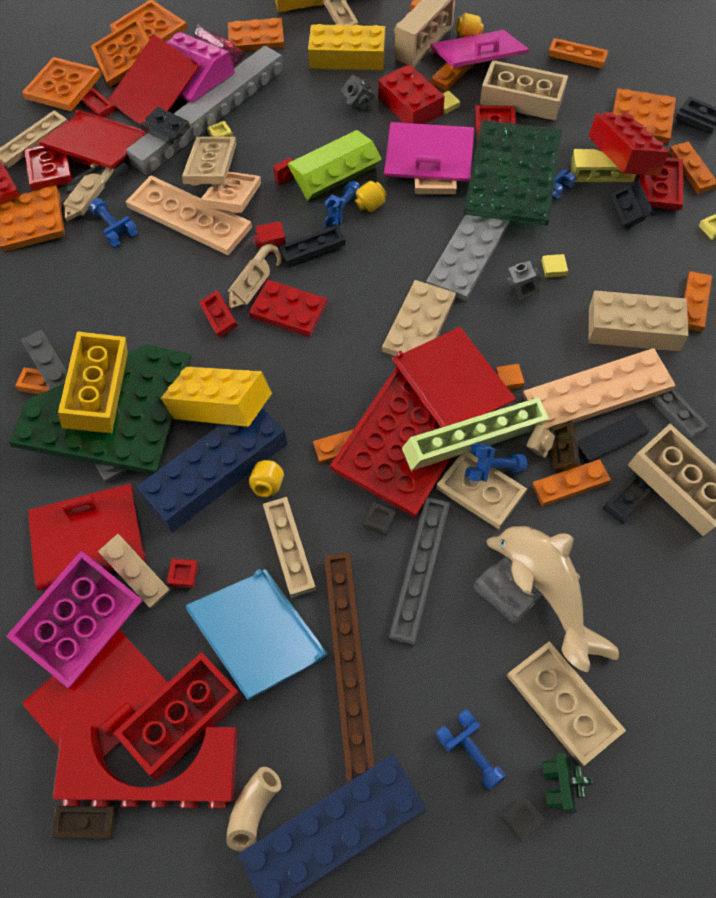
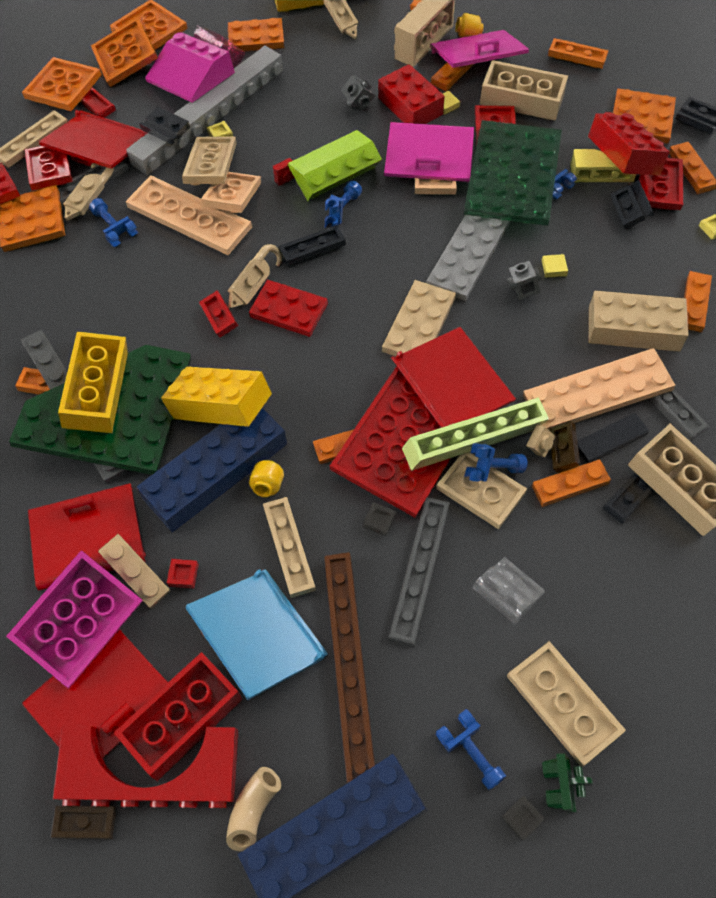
red container [108,34,200,124] -> none
red brick [253,221,286,256] -> none
yellow brick [308,24,385,70] -> none
yellow head [355,181,387,213] -> none
tan animal [487,526,619,672] -> none
orange tile [495,364,525,389] -> none

